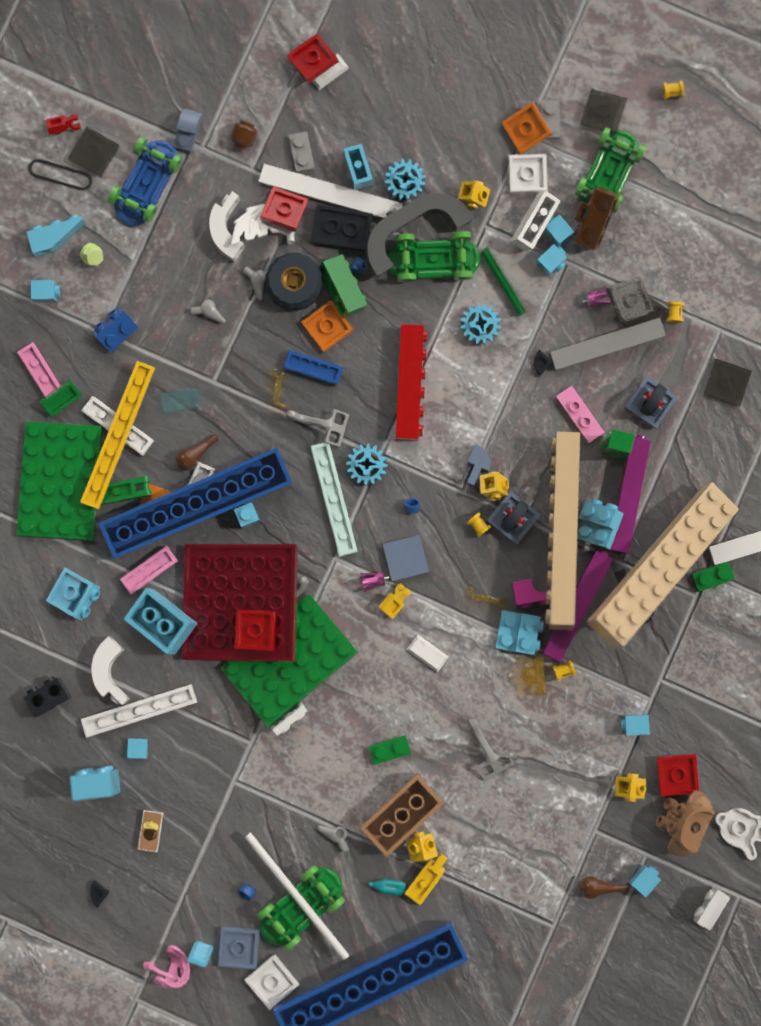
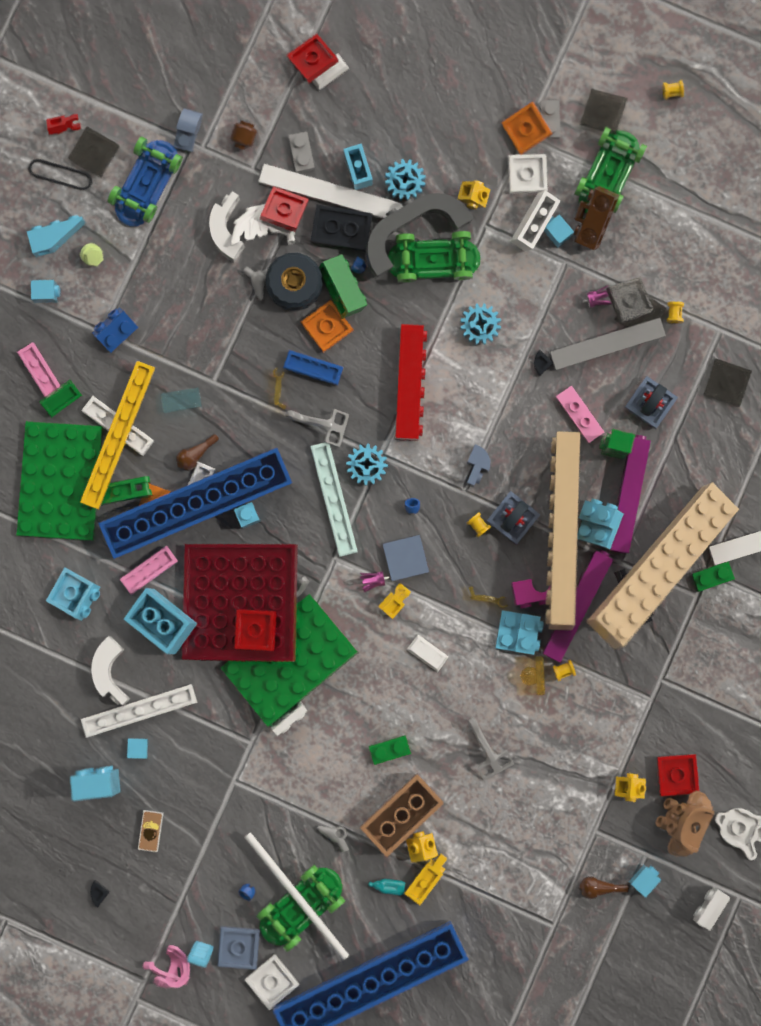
black brick [24,676,71,718] -> none
light grey animal [191,299,225,324] -> none
yellow brick [479,472,509,501] -> none
green axle [480,246,528,316] -> none
medium azure brick [536,244,567,277] -> none
medium azure brick [620,714,650,736] -> none

